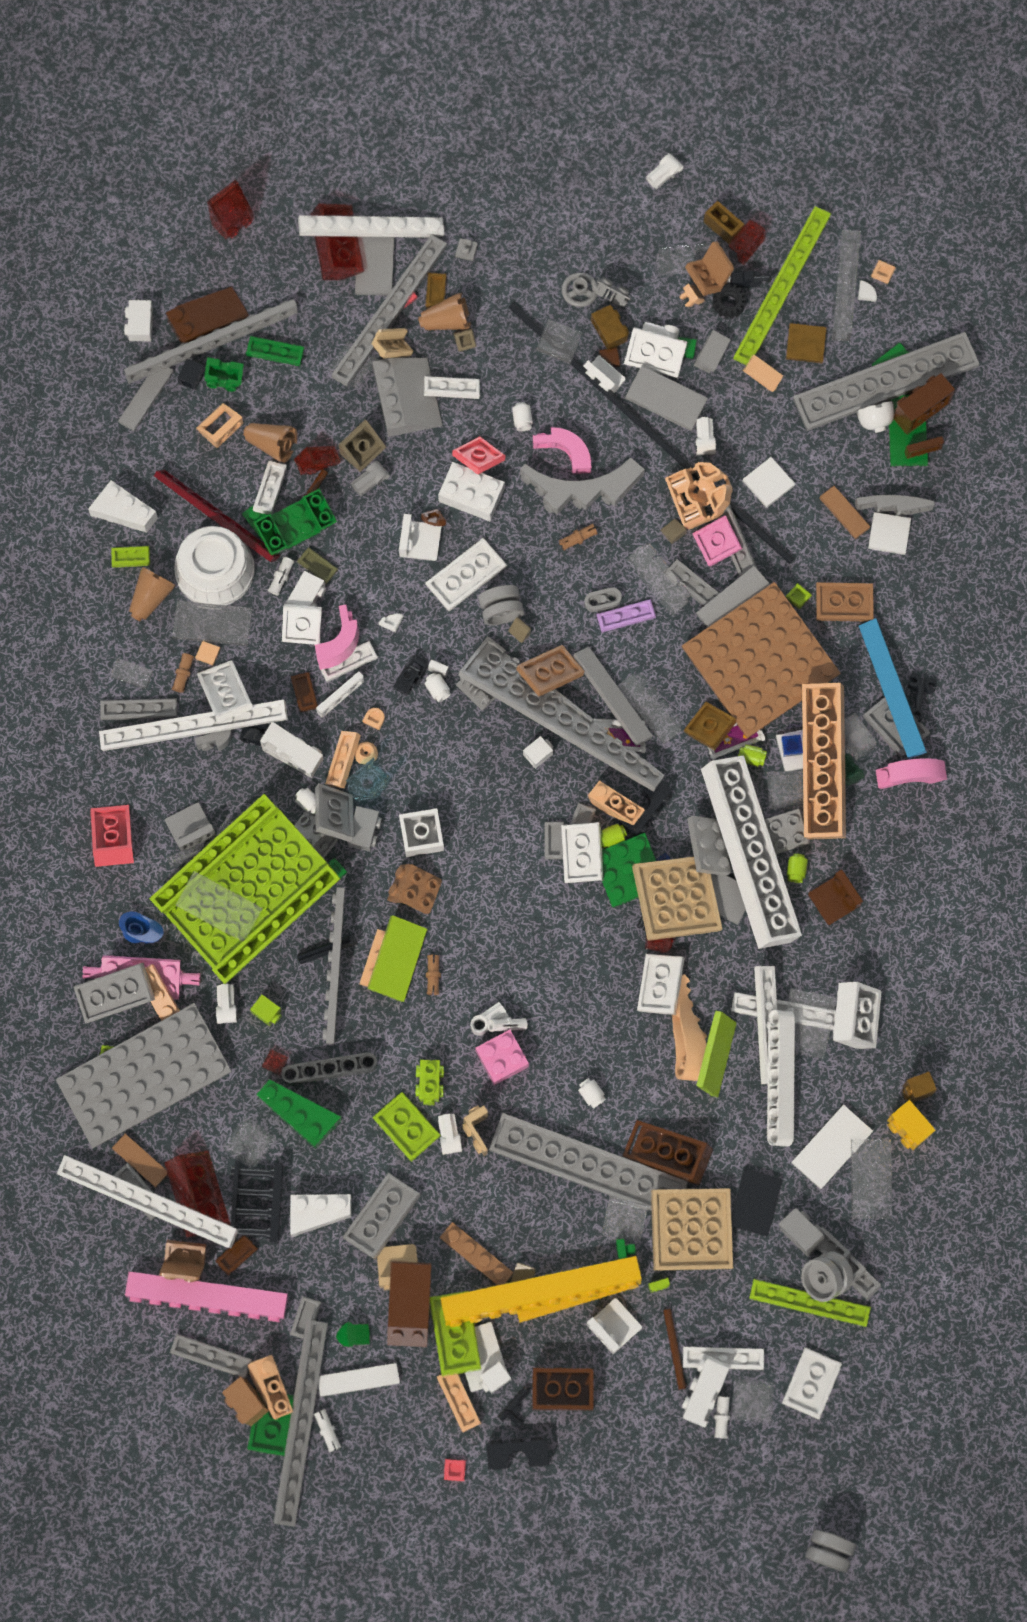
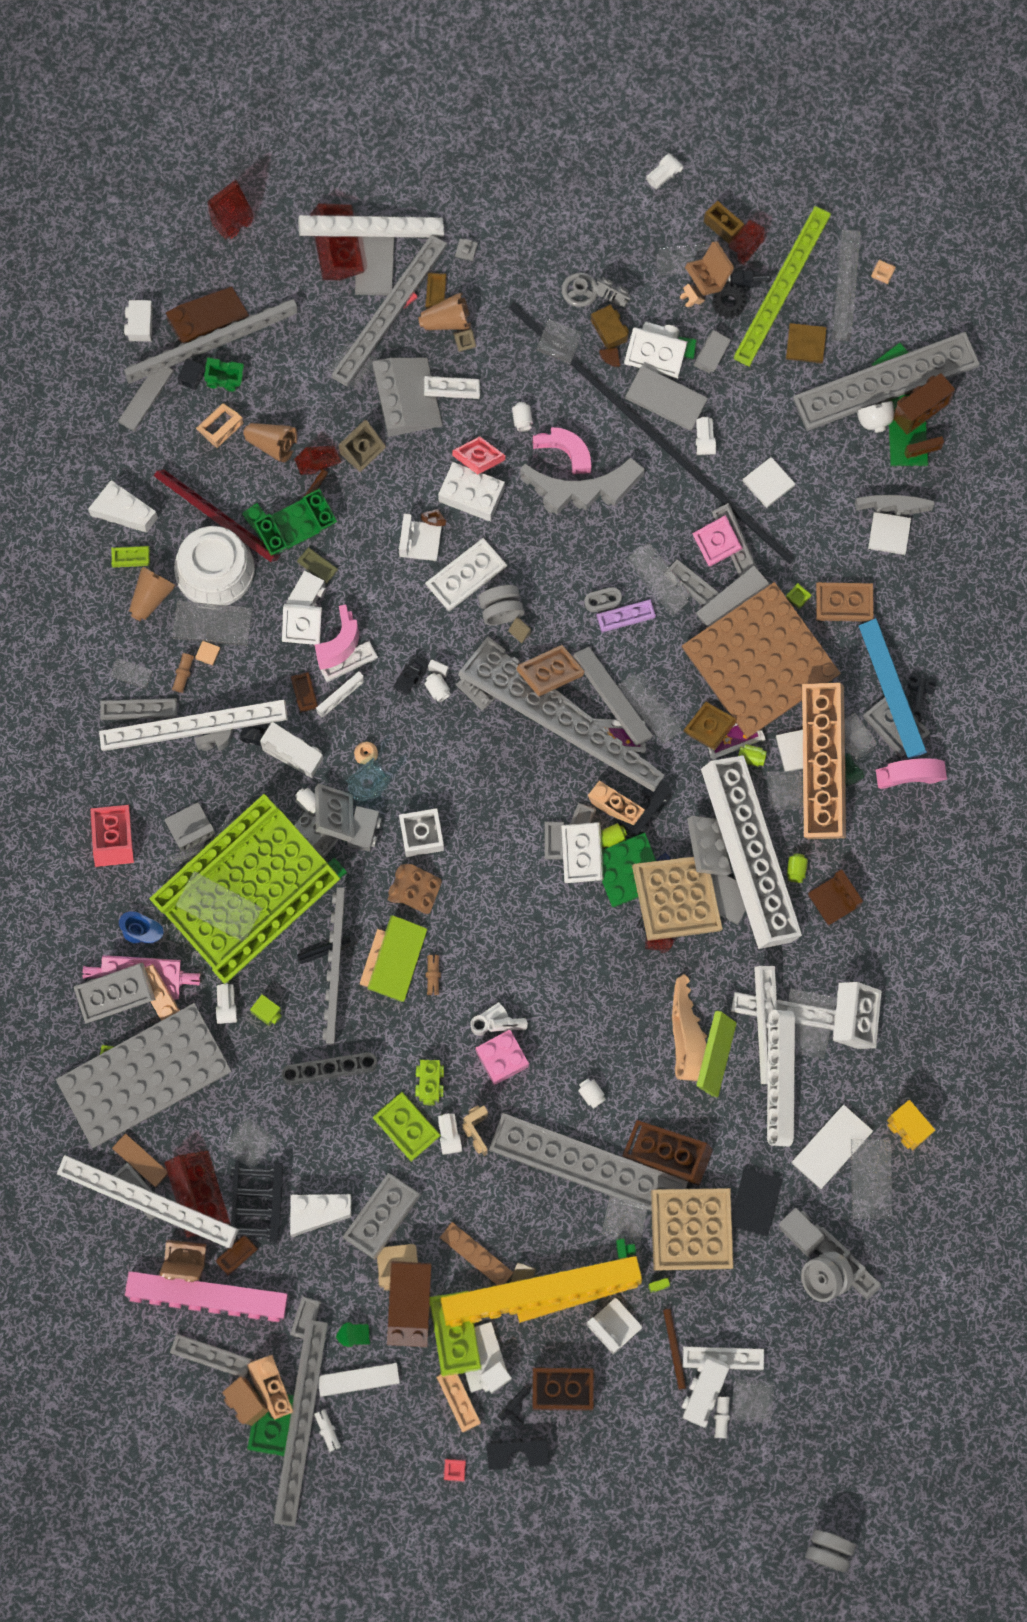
white tile [197,660,253,723] -> none
green plate [246,336,305,367] -> none
white plate [253,461,287,515] -> none
green wedge [256,1080,342,1149] -> none
clear red tile [262,1049,288,1076] -> none
white pin [268,557,294,596] -> none
light nougat plate [325,731,361,788] -> none
light grey piece [351,461,390,496] -> none
light nougat tile [362,708,385,730] -> none
tan bracket [371,328,413,358] -> none
white tile [378,613,404,633] -> none
white brick [523,736,553,769] -> none
medium nougat pin [559,524,597,551] -> none
white bracket [584,356,626,393] -> none
white tile [637,954,685,1015] -> none
dark tan slope [660,519,687,544] -> none
light nougat connector [665,462,732,530] -> none
light nougat tile [743,355,783,392] -> none
lime tile [749,1279,871,1327] -> none
light grey hinge [764,808,809,854] -> none
clear blue plate [781,735,803,757] -> none
white tile [782,1347,842,1420] -> none
medium nougat tile [819,486,870,540] -> none
white tile [858,280,877,302] -> none
pearl gold brick [901,1072,937,1103] -> none

